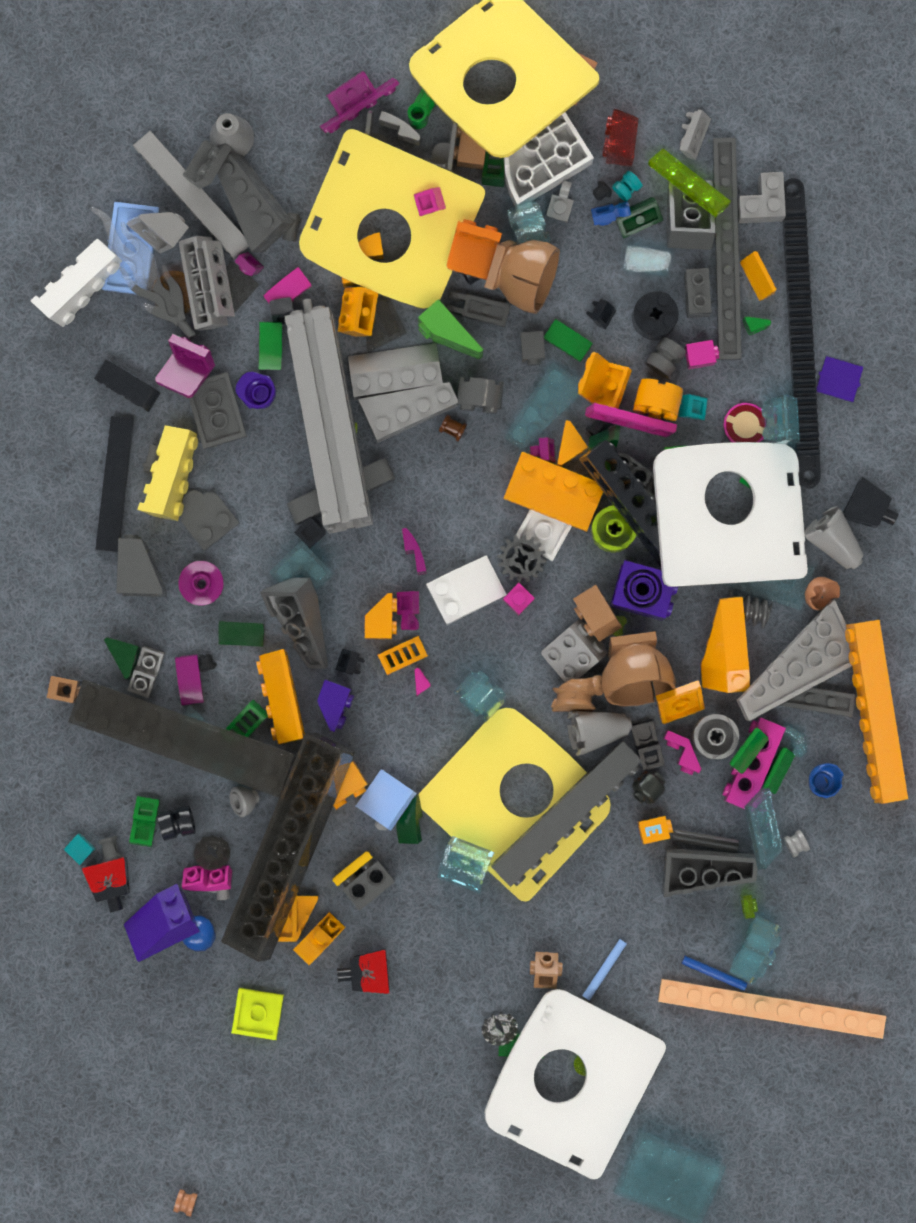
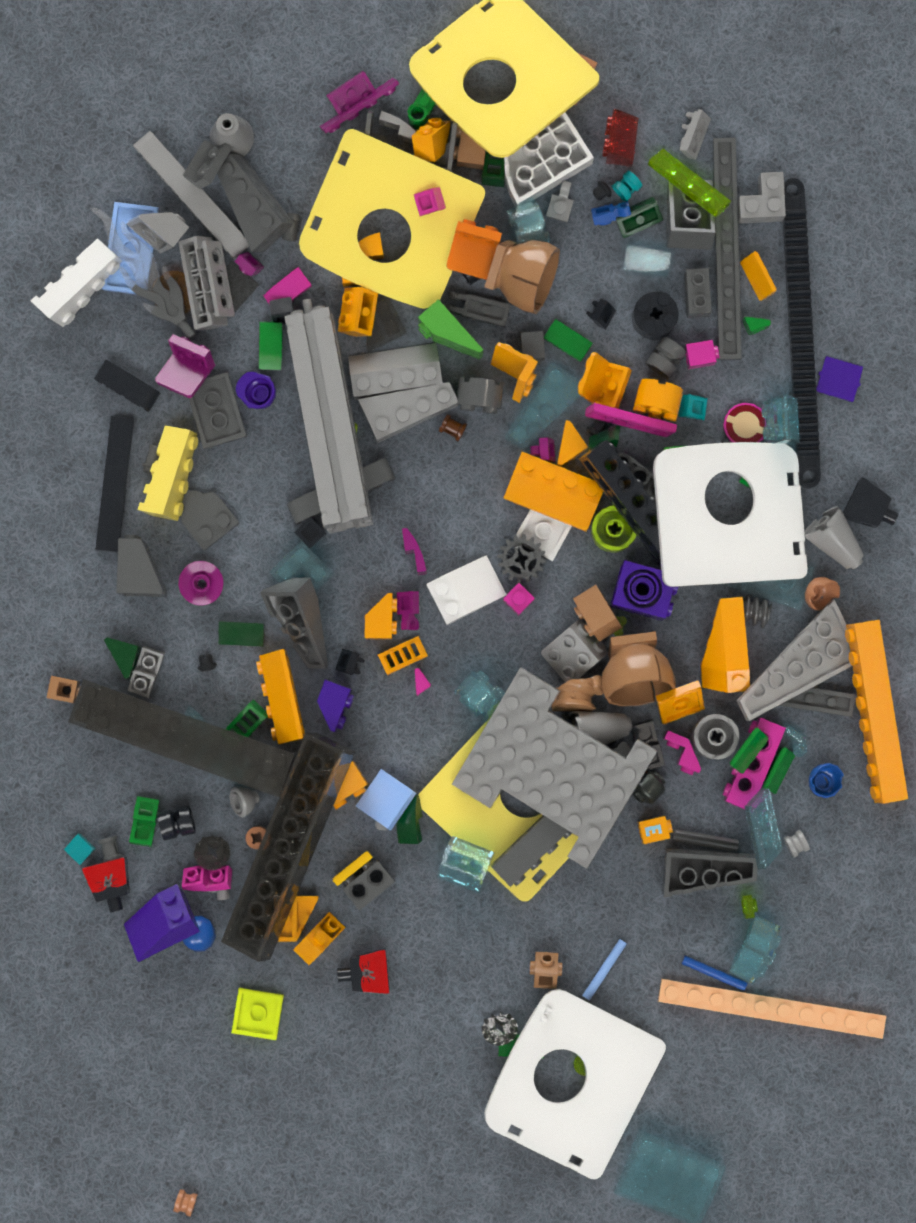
magenta slope [175,654,204,705] -> none
none -> nougat wheel [246,826,269,849]
none -> light orange slope [412,118,450,162]
none -> light grey piece [452,667,658,869]
none -> light orange bracket [491,342,538,403]

